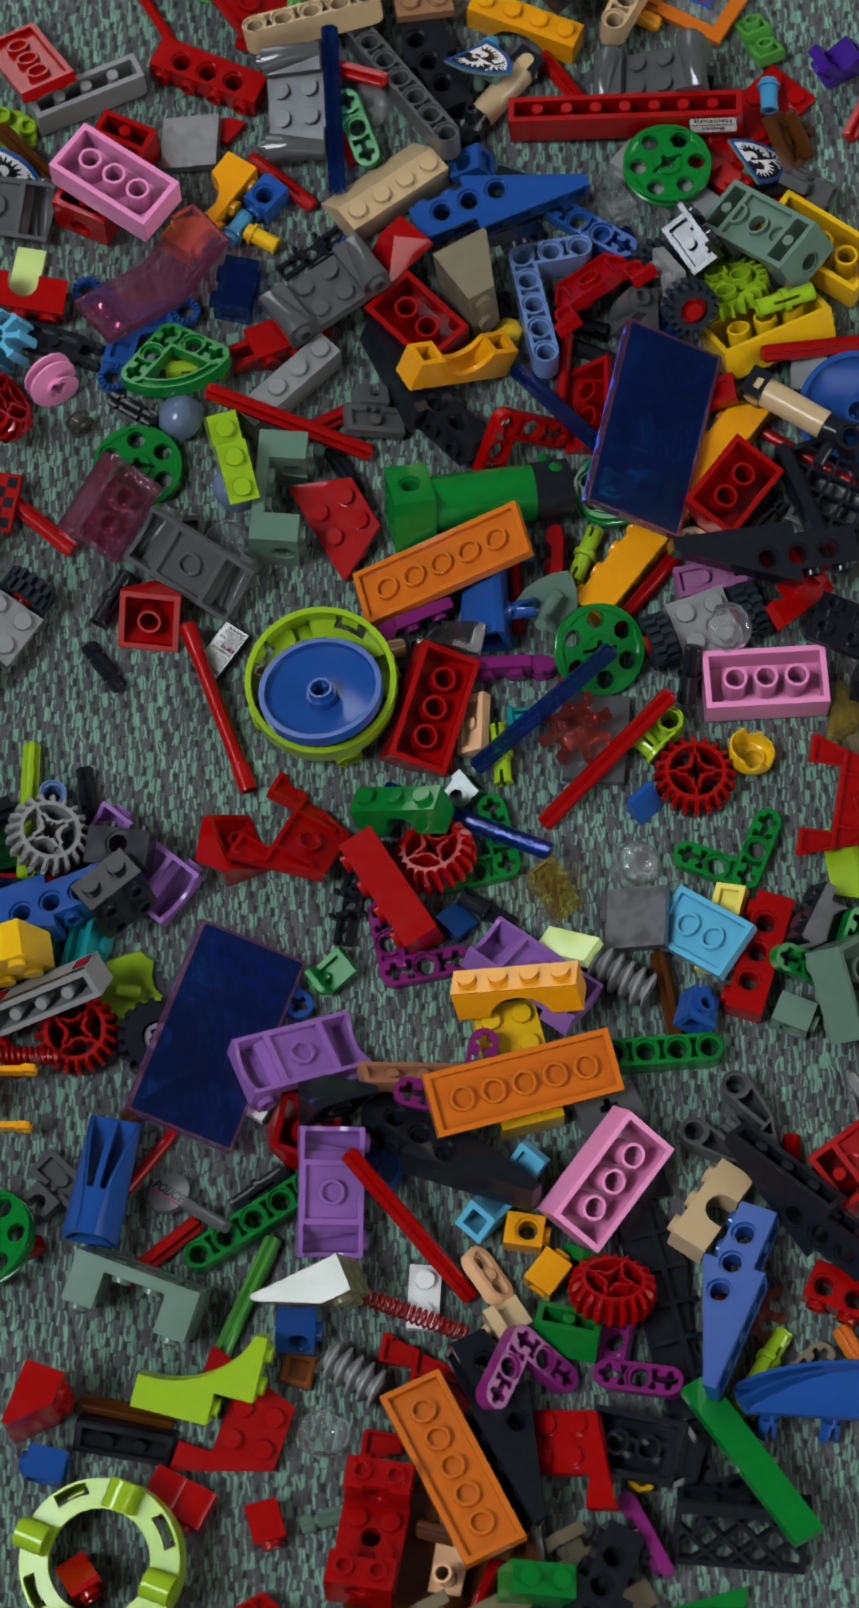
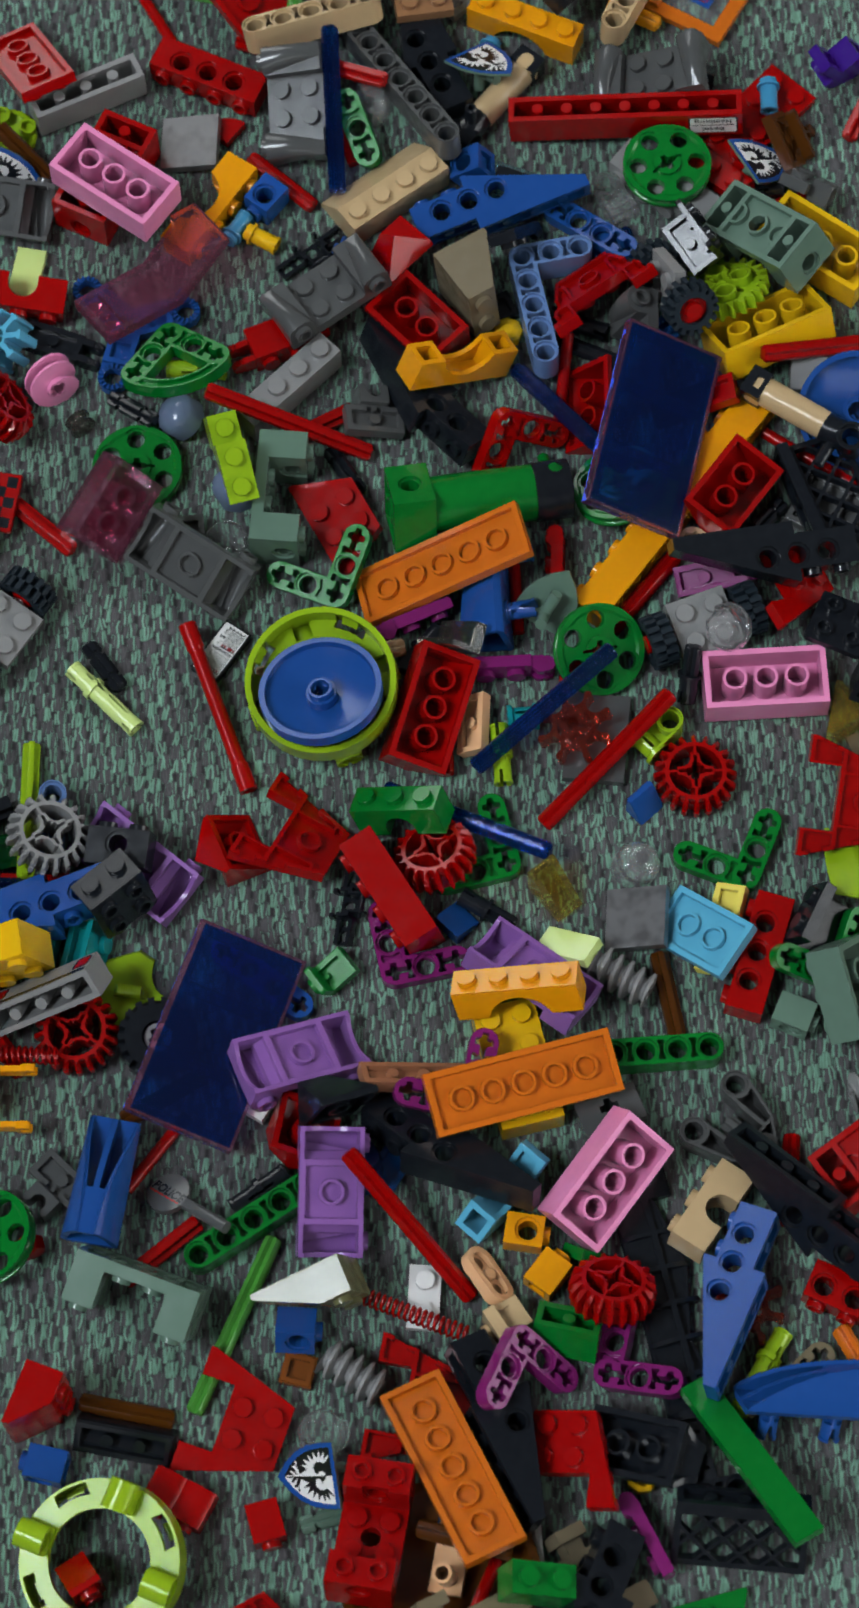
black axle [76,766,99,825] -> none
black pin [90,569,137,630] -> none
red slope [118,580,182,653] -> none
lime arch [130,1331,276,1426] -> none
clear blue brick [209,254,262,325] -> none
tile [445,769,488,810] -> none
red axle [539,50,585,95] -> none
lime pin [569,525,605,586] -> none
blue brick [672,984,720,1034] -> none
yellow hair [728,728,776,775] -> none
bright green slope [733,12,786,68] -> none
lime pin [753,282,816,317] -> none
none -> yellowish green pin [65,661,143,737]
none -> green beam [266,524,373,609]
none -> shield [278,1442,346,1509]

